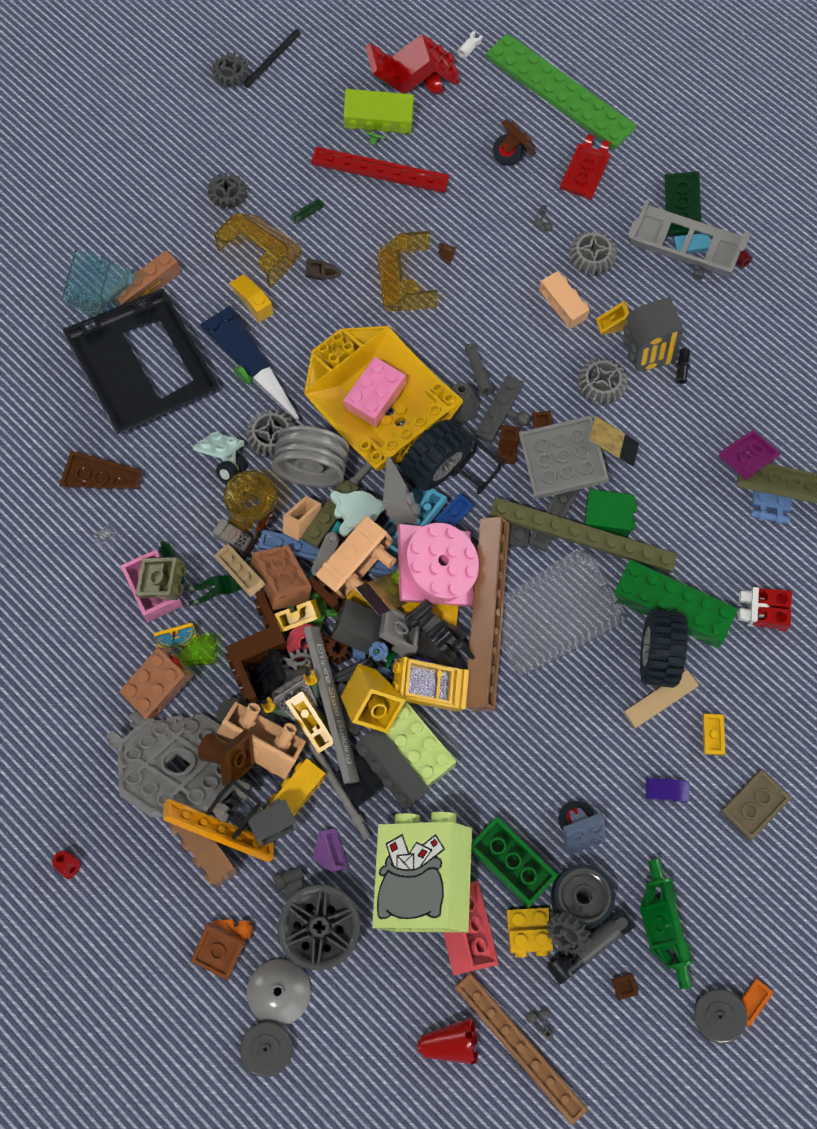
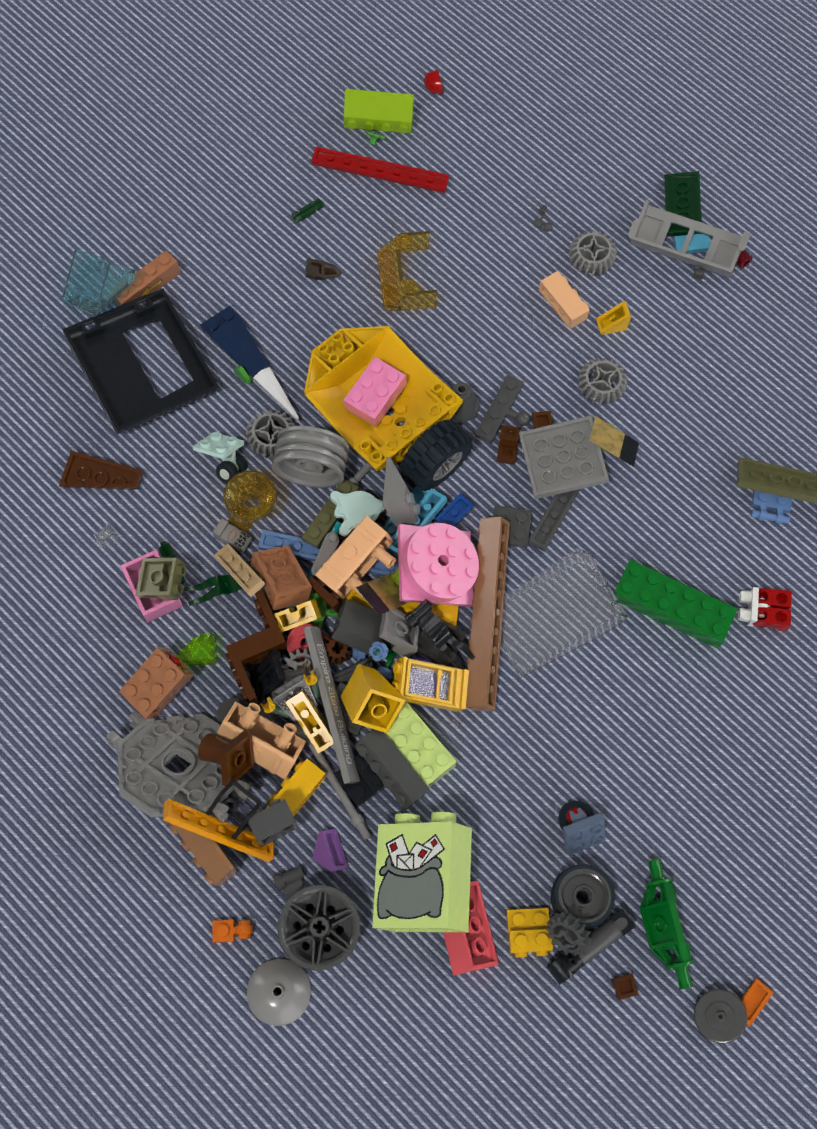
red piece [52,851,81,879] -> none
slope [154,623,198,649] -> none
dark orange tile [190,922,246,980] -> none
dark grey gear [208,172,246,209] -> none
dark grey gear [212,52,249,87] -> none
clear yellow windscreen [214,213,301,288] -> none
yellow slope [229,274,274,323] -> none
dark grey wheel [240,1022,293,1077] -> none
dark brown piece [242,506,274,561] -> none
black piece [243,29,300,88] -> none
light nougat brick [283,496,322,541] -> none
red bracket [365,34,460,94] -> none
red cone [417,1018,478,1064] -> none
reddish brown tile [439,242,456,265] -> none
black piece [452,442,502,495] -> none
medium nougat tile [454,973,588,1125] -> none
white bar [457,31,483,59] -> none
dark grey pin [465,343,494,396] -> none
green brick [471,817,558,909] -> none
bright green plate [486,33,637,150] -> none
olive plate [489,497,677,573] -> none
plate [493,119,537,166] -> none
dark grey piece [526,1009,553,1040] -> none
red tile [560,134,611,200] -> none
green brick [584,489,637,537] -> none
dark grey brick [622,297,683,372] -> none
tan tile [623,670,699,729] -> none
black wheel [640,609,688,688] -> none
dark purple slope [646,778,689,803] -> none
black axle [675,348,691,384] -> none
yellow plate [702,714,725,756] -> none
magenta tile [718,430,781,480] -> none
dark tan tile [720,769,792,841] -> none

